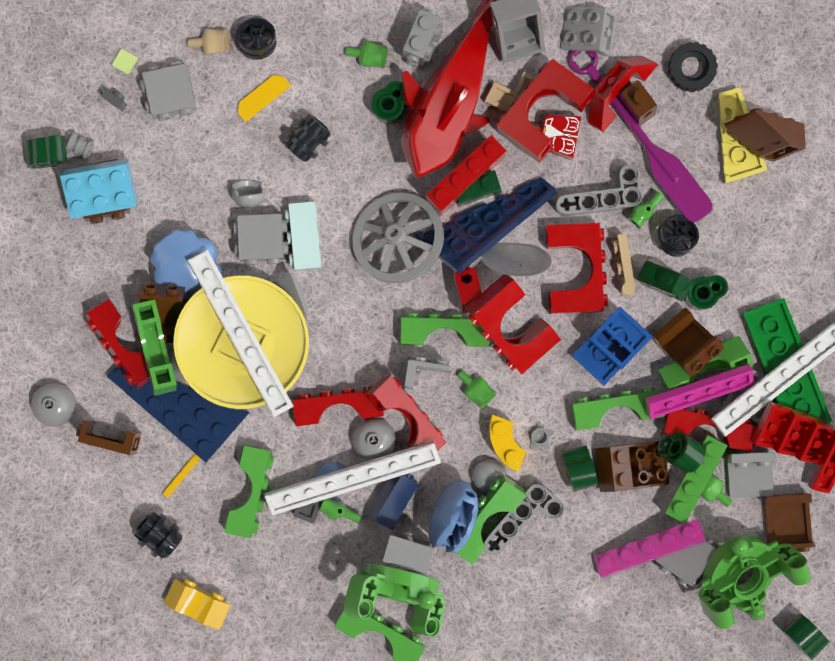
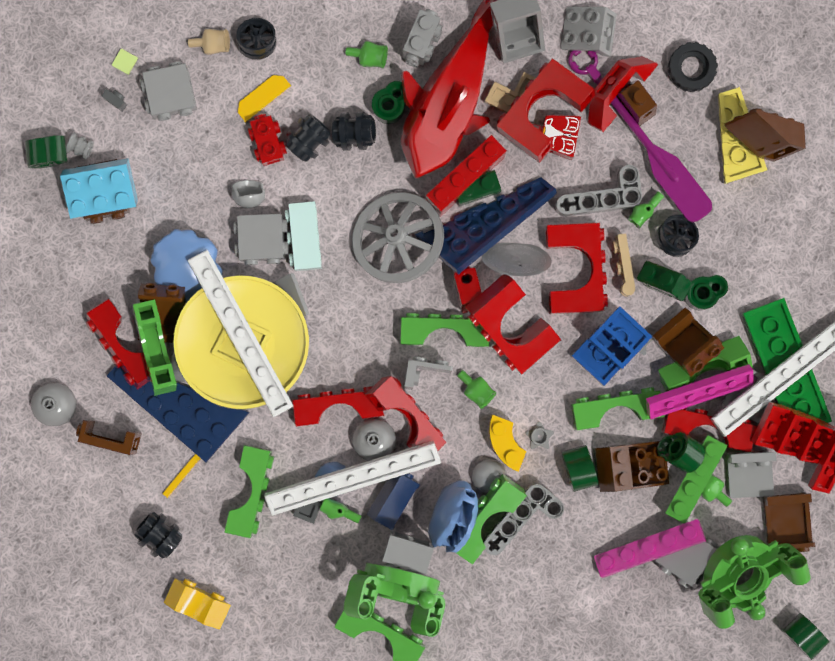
none -> red brick [248,114,287,166]
none -> black piece [332,111,376,151]

